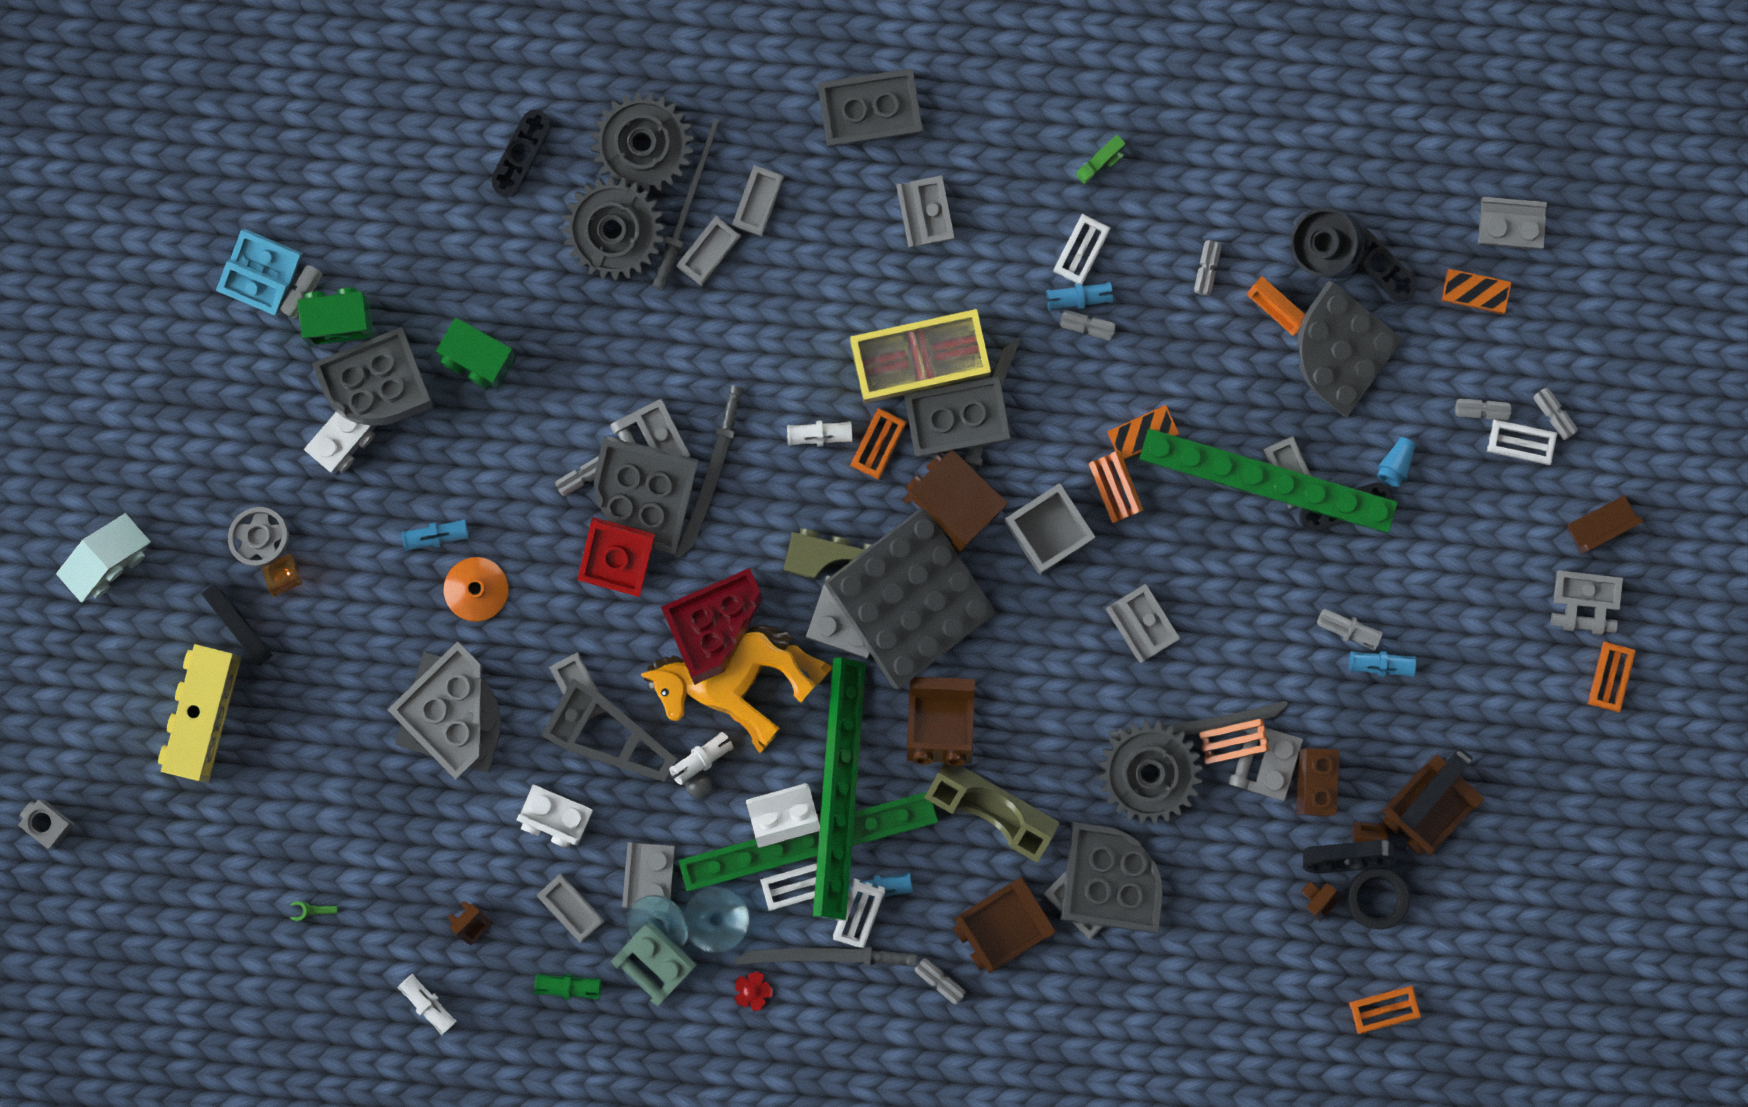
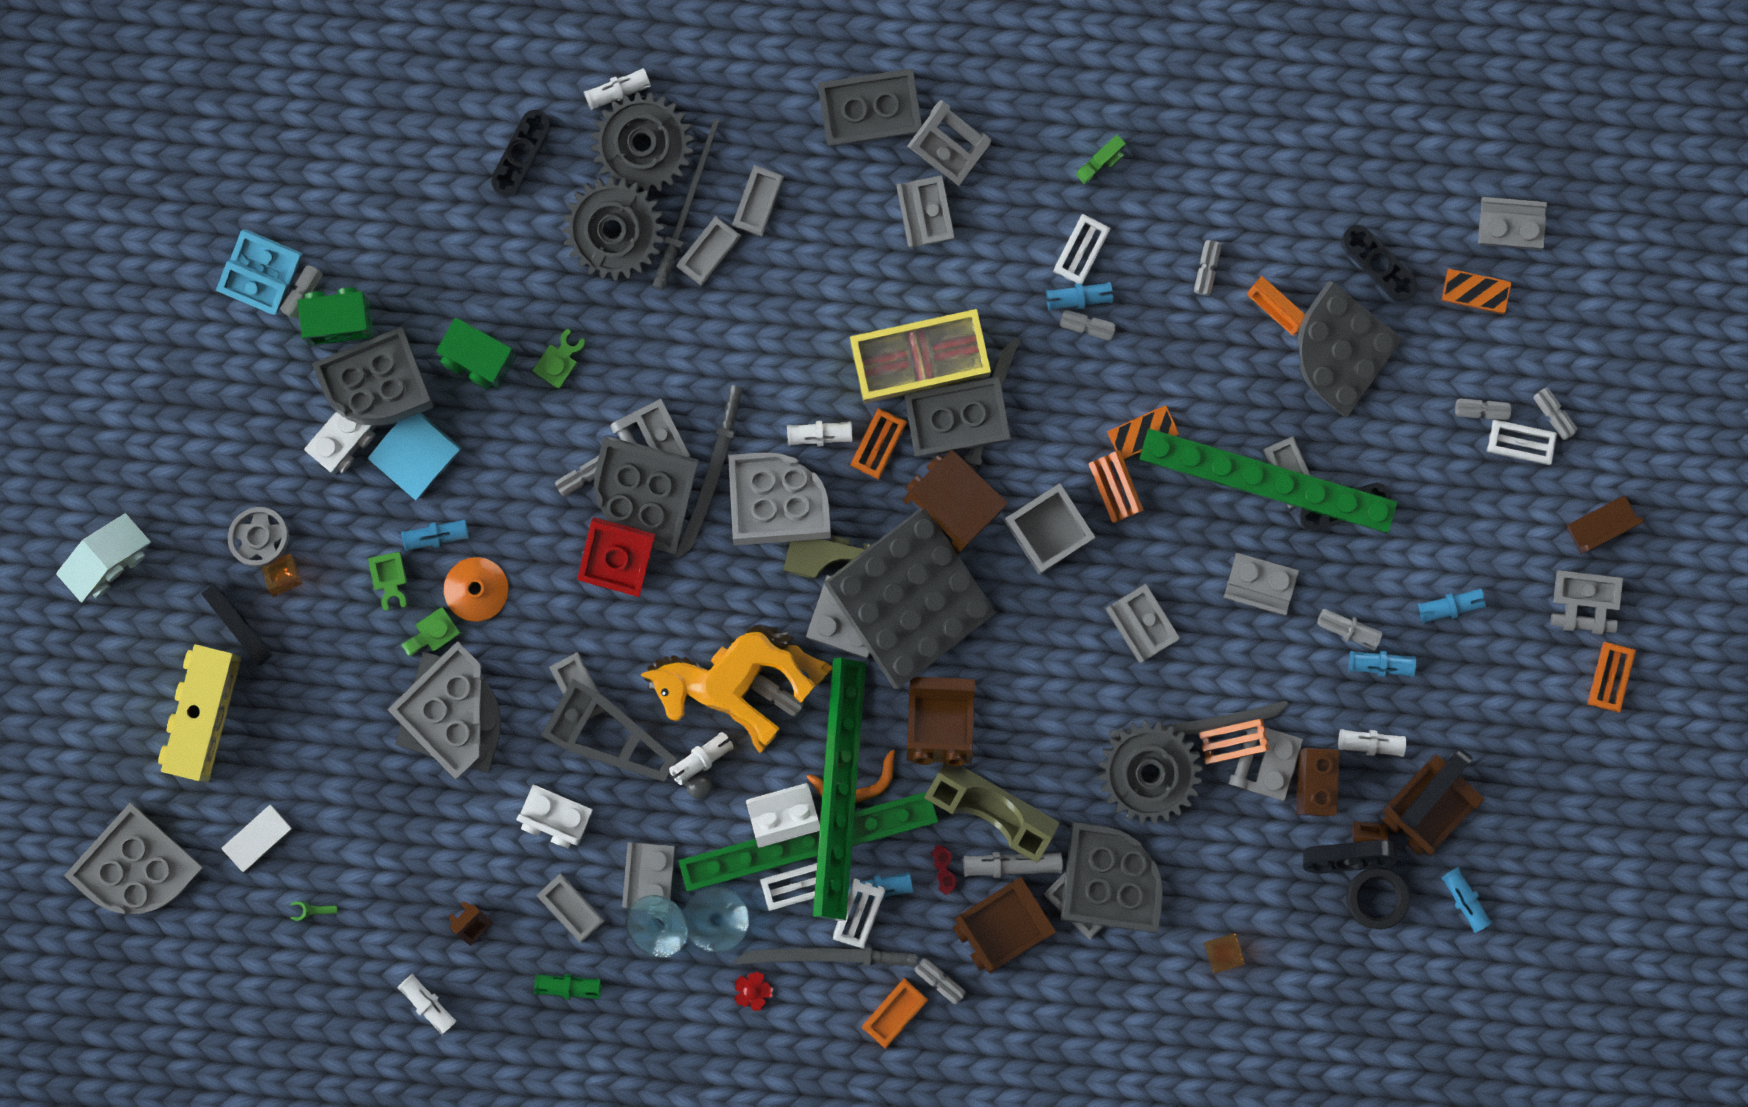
light grey brick [18,800,75,850] -> none
sand green plate [610,920,697,1007] -> none
dark red plate [661,568,763,685] -> none
black wheel [1291,208,1368,279] -> none
reddish brown tile [1301,881,1342,922] -> none
orange tile [1349,985,1421,1034] -> none
dark azure cone [1377,437,1417,487] -> none
none -> light grey plate [64,803,204,914]
none -> white tile [221,805,293,873]
none -> medium azure slope [368,413,462,500]
none -> bright green plate [368,552,407,612]
none -> bright green plate [401,607,461,657]
none -> bright green plate [532,329,585,390]
none -> white pin [584,68,651,111]
none -> light grey plate [728,452,831,546]
none -> light grey piece [751,674,803,717]
none -> orange animal [806,750,895,803]
none -> orange tile [861,978,928,1049]
none -> light grey plate [907,100,991,186]
none -> dark red piece [931,845,957,895]
none -> light grey pin [963,852,1062,878]
none -> clear orange plate [1203,933,1245,974]
none -> light grey plate [1223,553,1299,616]
none -> white pin [1338,729,1406,757]
none -> dark azure pin [1417,588,1486,624]
none -> dark azure pin [1440,867,1493,933]

